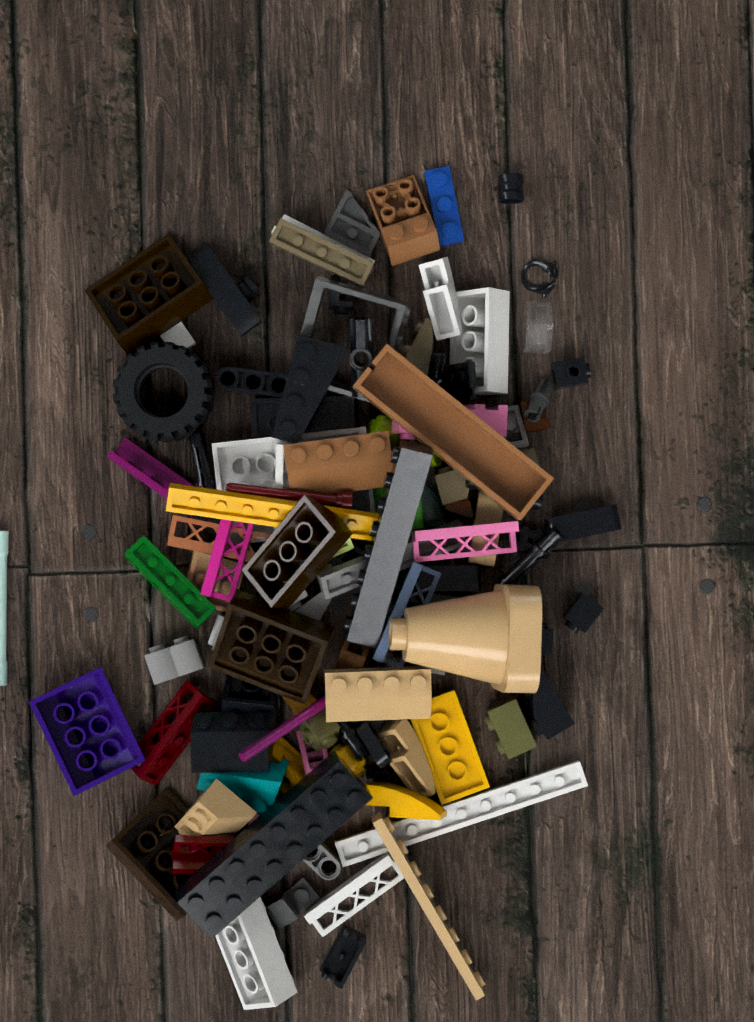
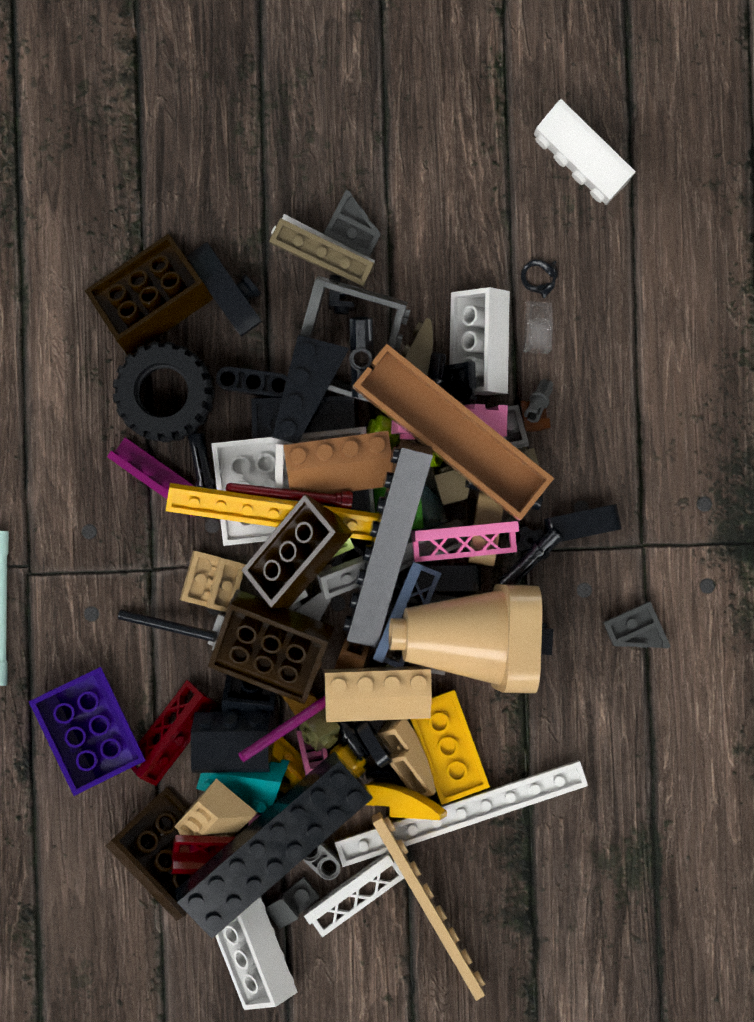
green fence [124,535,217,630] -> none
light grey brick [144,635,205,685] -> none
white tile [160,322,196,349] -> none
nougat fence [167,515,271,562] -> none
dark pink fence [200,519,254,601] -> none
black hinge [319,924,366,989] -> none
medium nougat slope [366,175,440,266] -> none
white slope [419,256,462,341] -> none
blue plate [424,166,464,247] -> none
reddish brown slope [444,499,474,519] -> none
olive brick [484,697,537,759] -> none
black wheel [498,173,524,204] -> none
black slope [528,667,575,740] -> none
black brick [550,357,591,390] -> none
black brick [562,592,604,634] -> none
none -> black bar [118,610,217,642]
none -> white slope [534,99,636,205]
none -> dark grey wing [602,601,671,648]

